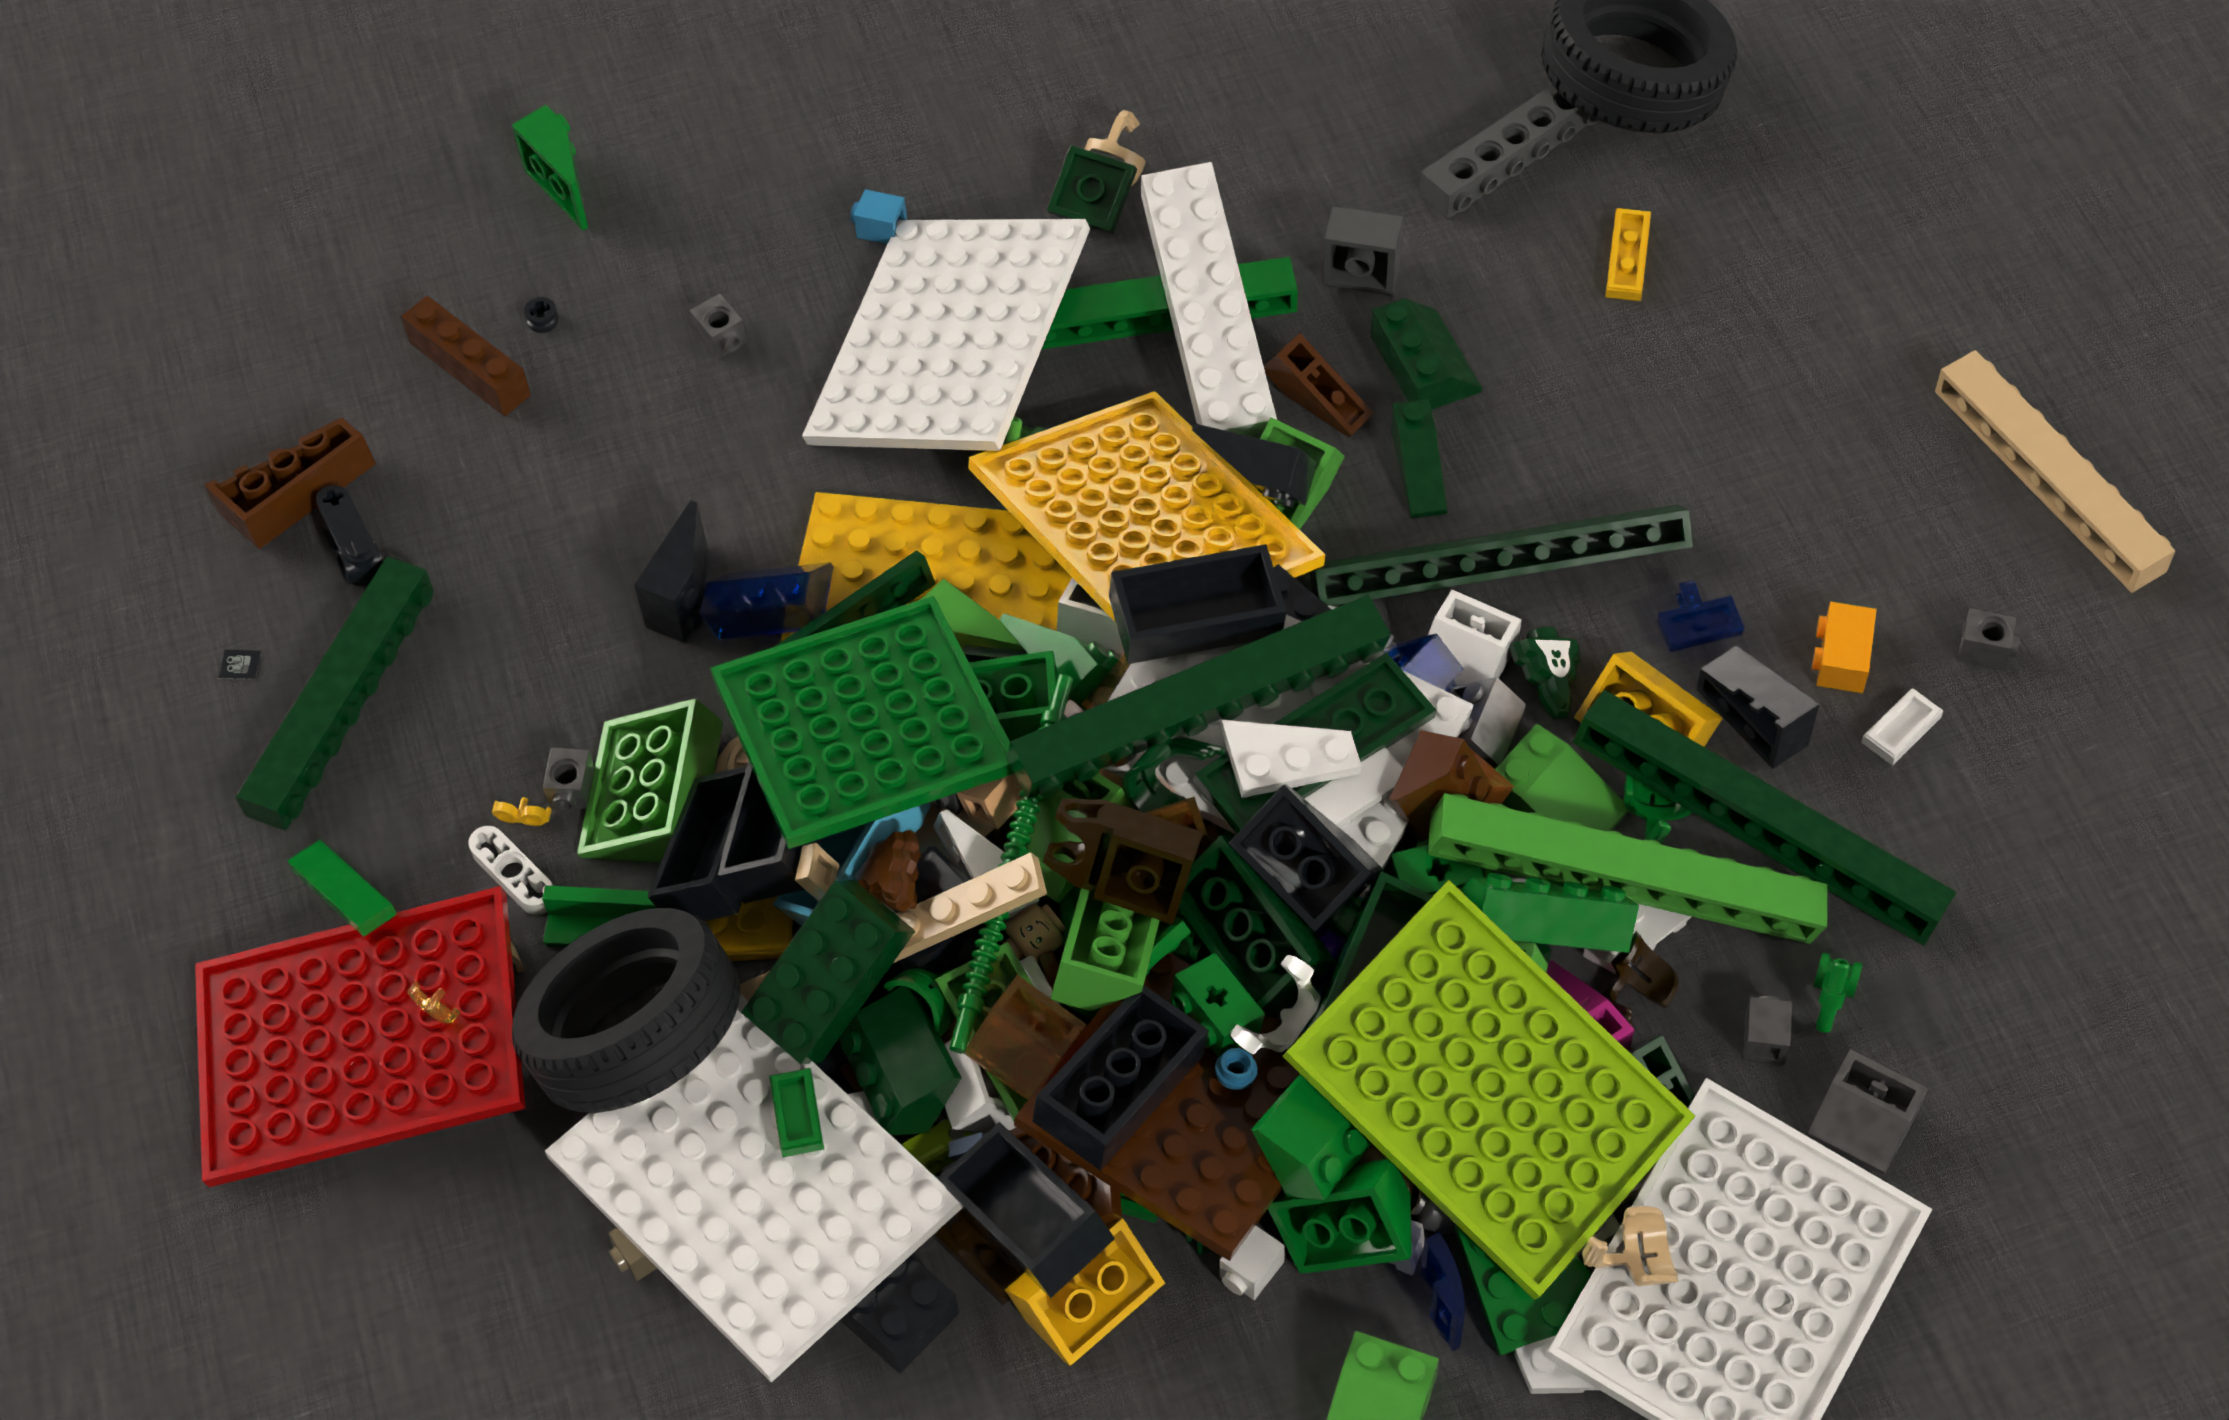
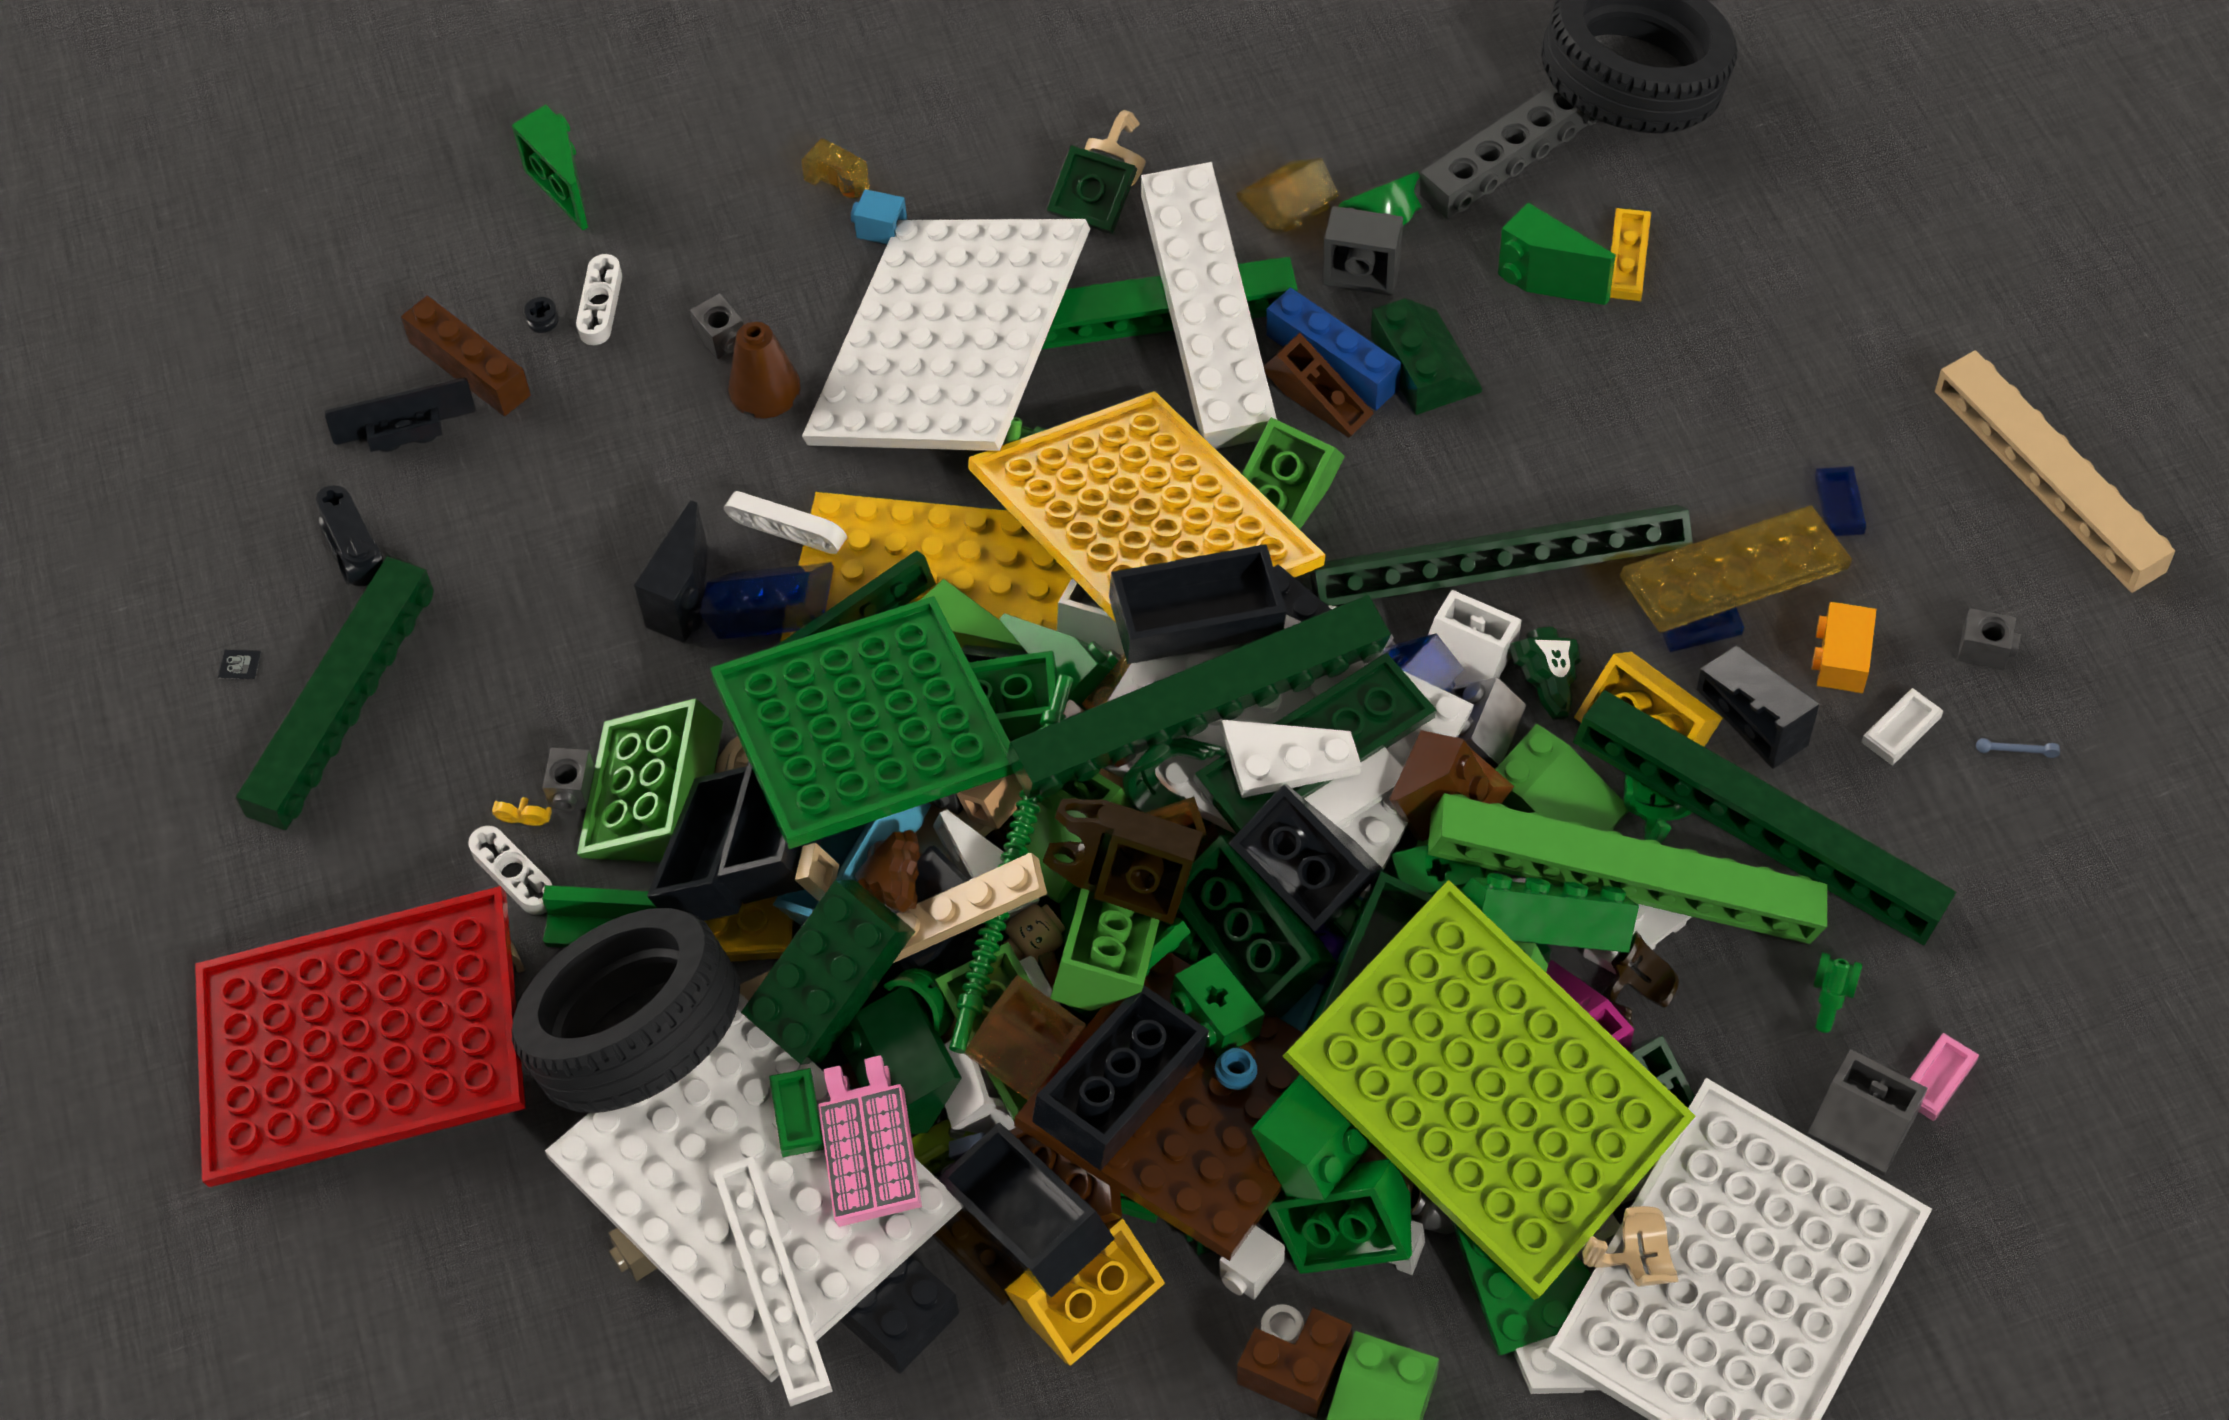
reddish brown wedge [204,418,376,550] -> none
green tile [287,839,397,937] -> none
clear yellow piece [407,980,461,1024] -> none
black slope [1192,423,1317,509] -> none
white helmet [1231,955,1321,1055] -> none
dark green slope [1391,399,1448,518] -> none
clear blue slope [1421,1232,1465,1351] -> none
flat silver brick [1743,996,1792,1064] -> none
none -> black bracket [325,377,476,452]
none -> white beam [576,254,622,345]
none -> white plate [712,1156,833,1407]
none -> white beam [724,491,847,554]
none -> reddish brown cone [729,322,801,419]
none -> clear yellow leg [801,138,869,198]
none -> bright pink tile [818,1055,922,1227]
none -> clear yellow slope [1236,158,1339,232]
none -> reddish brown brick [1237,1308,1353,1419]
none -> white tile [1261,1304,1304,1345]
none -> blue brick [1267,287,1401,411]
none -> green hat [1338,171,1422,227]
none -> green slope [1498,203,1616,305]
none -> clear yellow plate [1620,505,1853,633]
none -> clear blue tile [1815,466,1867,537]
none -> bright pink tile [1910,1033,1979,1121]
none -> sand blue hinge [1976,738,2060,758]

